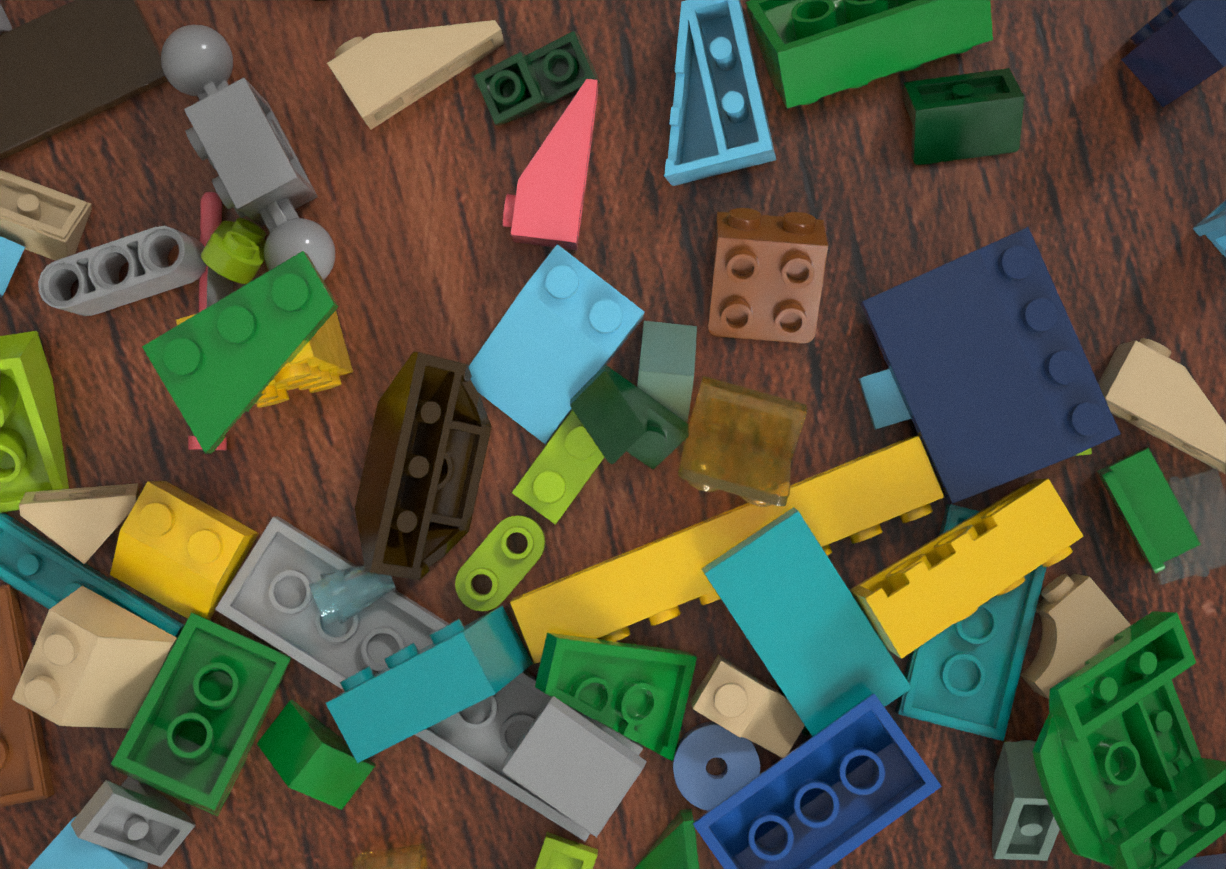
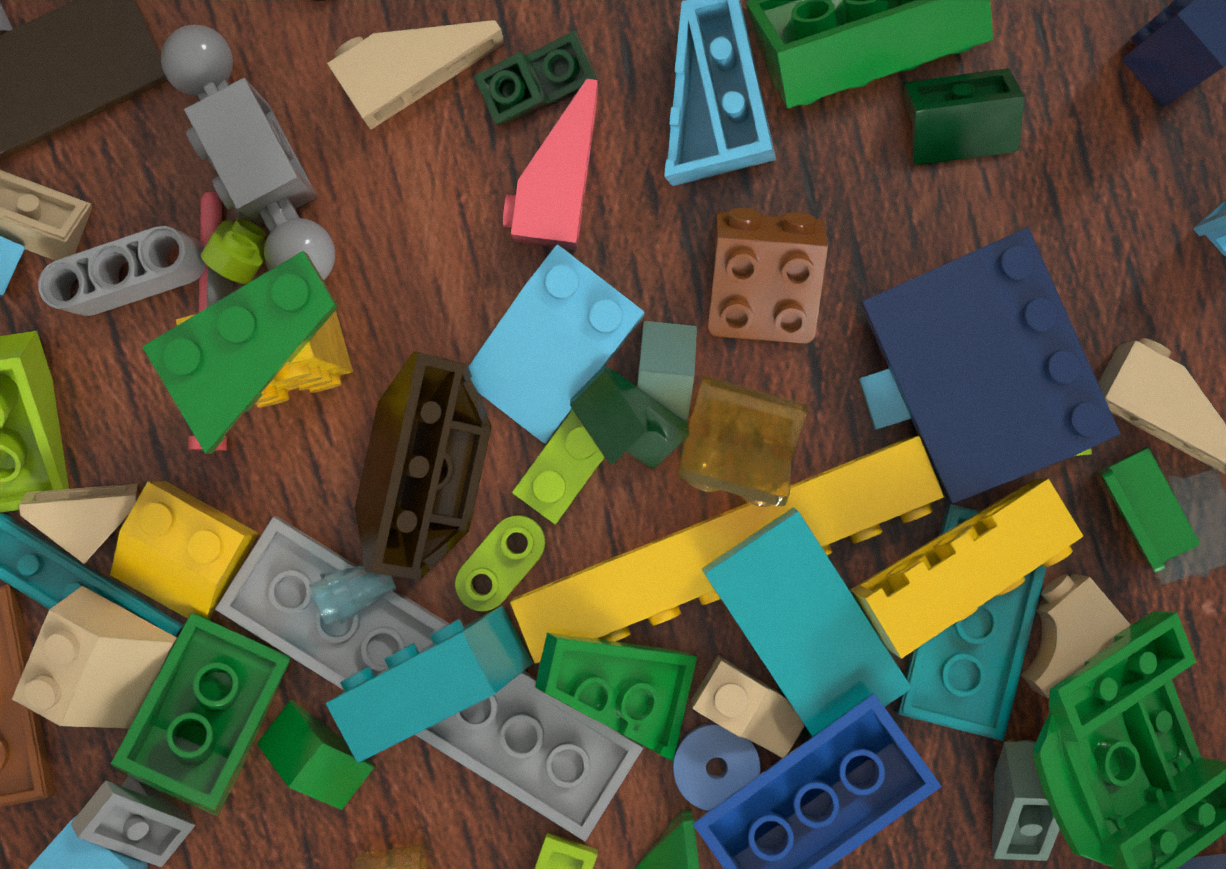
light grey slope [502,696,647,838] -> none

